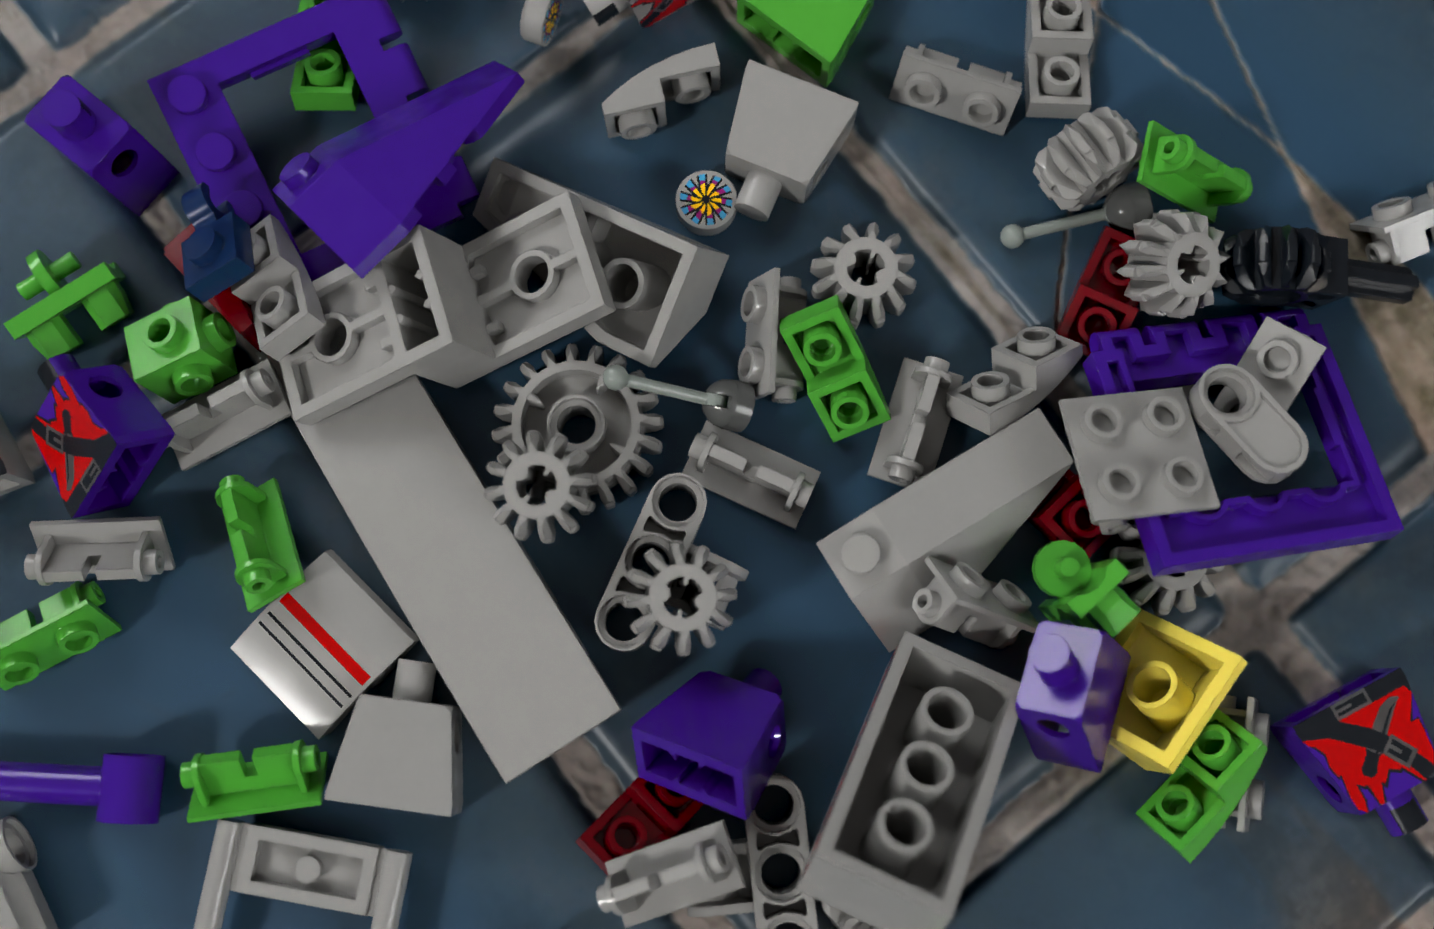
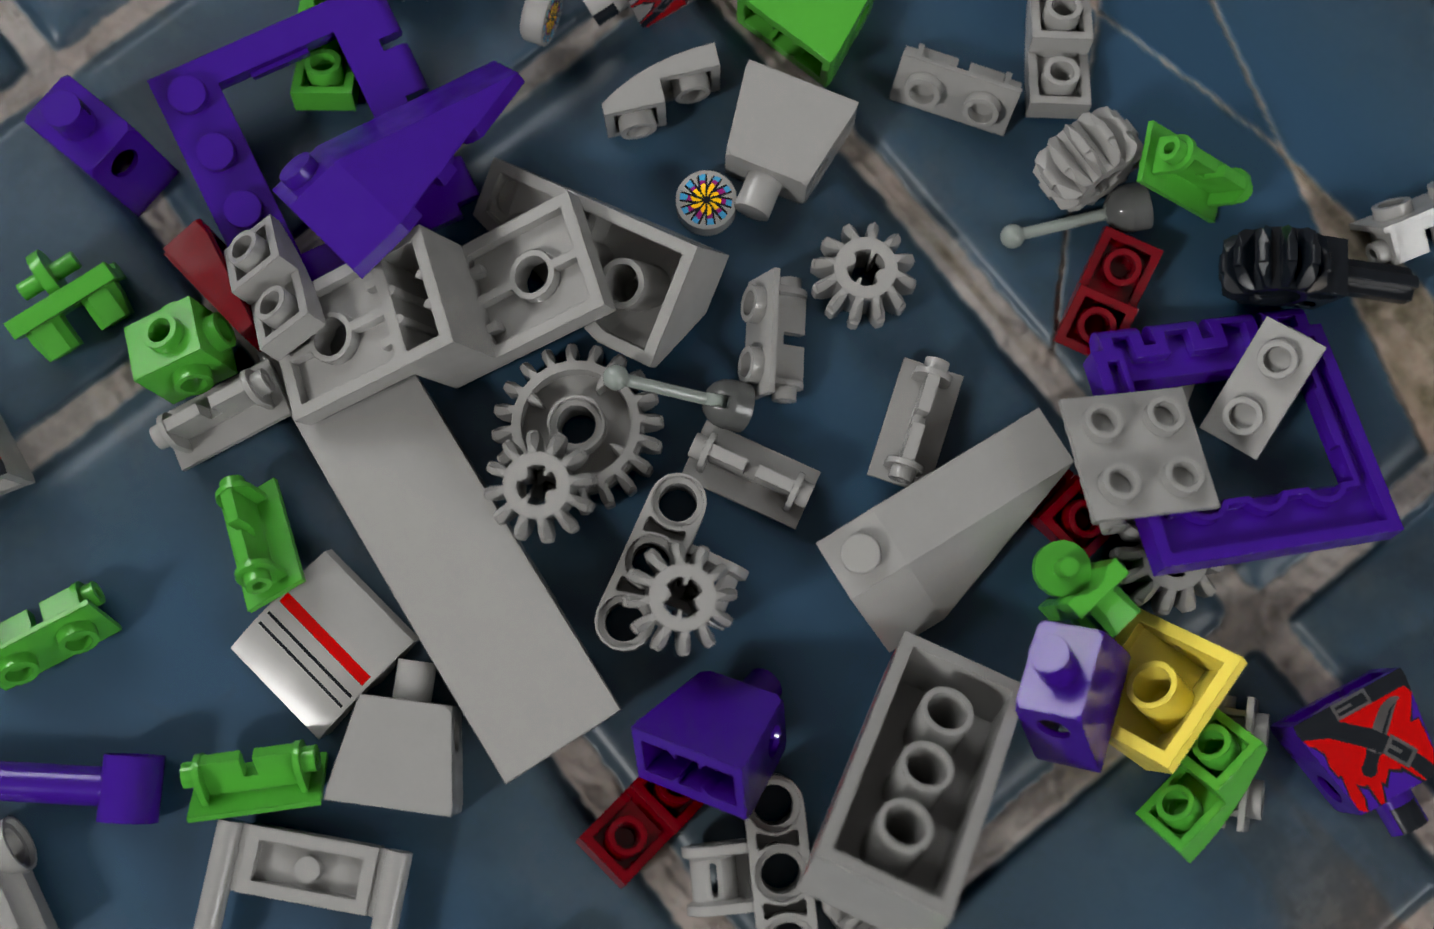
light grey hinge [24,516,176,586] -> none
dark purple torso [31,354,175,519] -> none
dark blue plate [181,182,255,302] -> none
light grey hinge [596,820,746,928] -> none
bright green slope [779,295,891,443] -> none
light grey hinge [912,556,1039,649] -> none
light grey slope [945,326,1083,436] -> none
light grey gear [1115,209,1232,318] -> none
light grey piece [1187,364,1309,484] -> none

